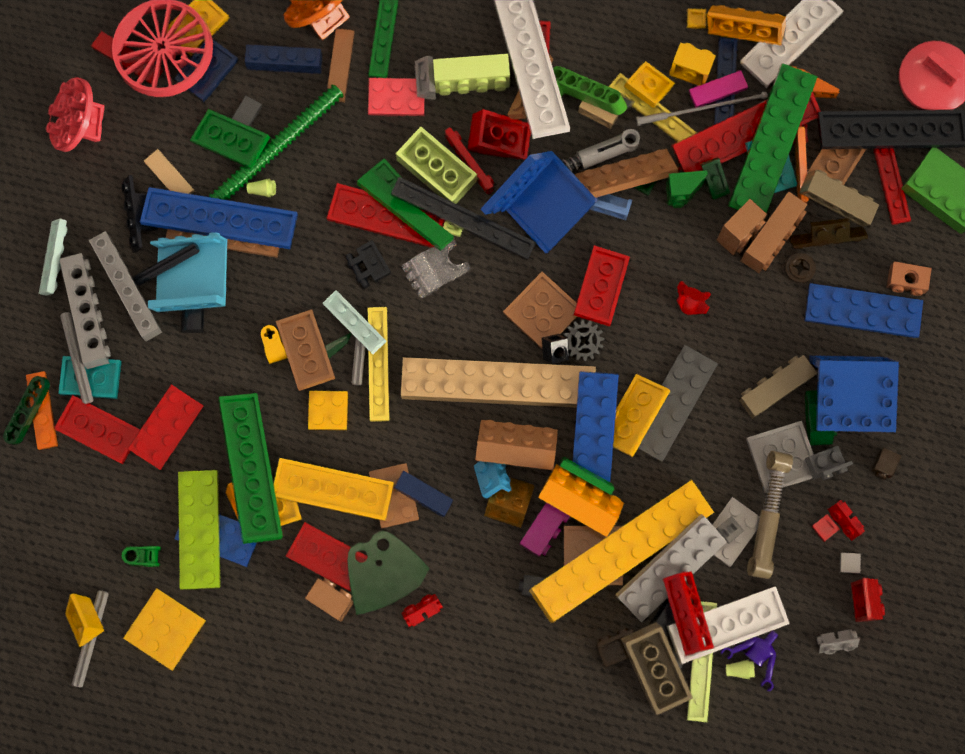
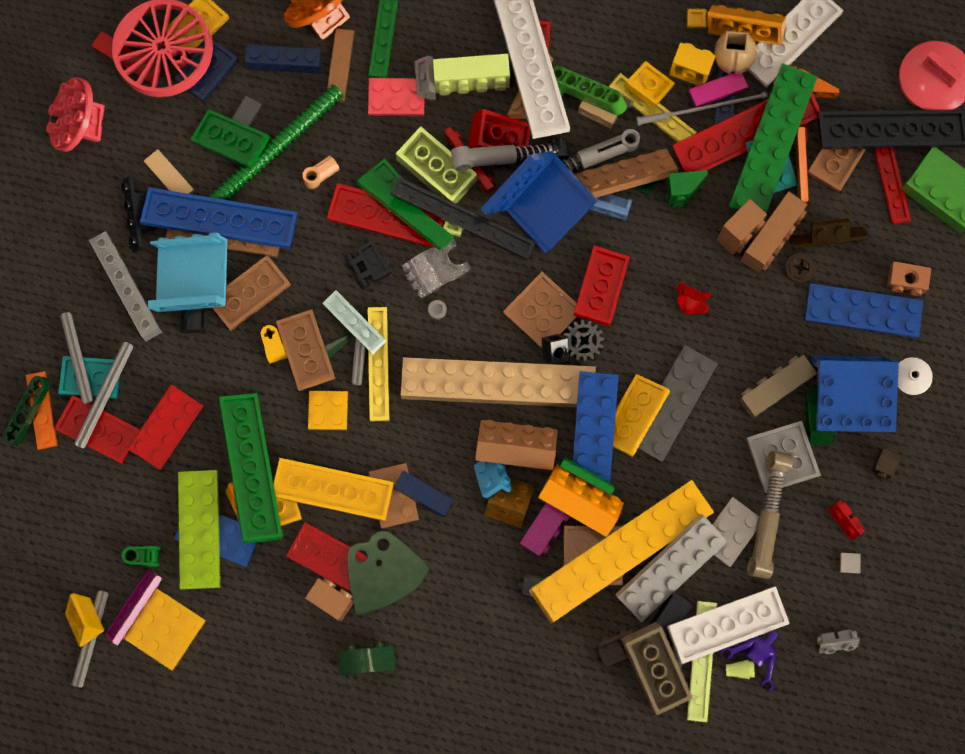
light aqua plate [39,219,67,295] -> none
light grey brick [59,253,111,369] -> none
black axle [133,243,200,286] -> none
yellowish green cone [247,179,276,197] -> none
red hinge [401,594,443,627] -> none
red fence [663,571,714,656] -> none
dark green plate [700,157,731,200] -> none
dark grey tile [716,516,744,544] -> none
dark tan brick [799,170,879,227] -> none
dark grey bracket [805,446,853,480] -> none
red tile [811,514,840,542] -> none
red slope [851,578,885,622] -> none
none -> light grey axle [75,342,133,448]
none -> magenta plate [104,569,162,645]
none -> medium nougat plate [212,255,291,331]
none -> light nougat piece [303,156,339,189]
none -> dark green brick [338,643,396,675]
none -> light grey tile [428,300,447,320]
none -> light grey piece [451,138,570,171]
none -> tan piece [714,30,757,74]
none -> white dish [898,357,932,395]

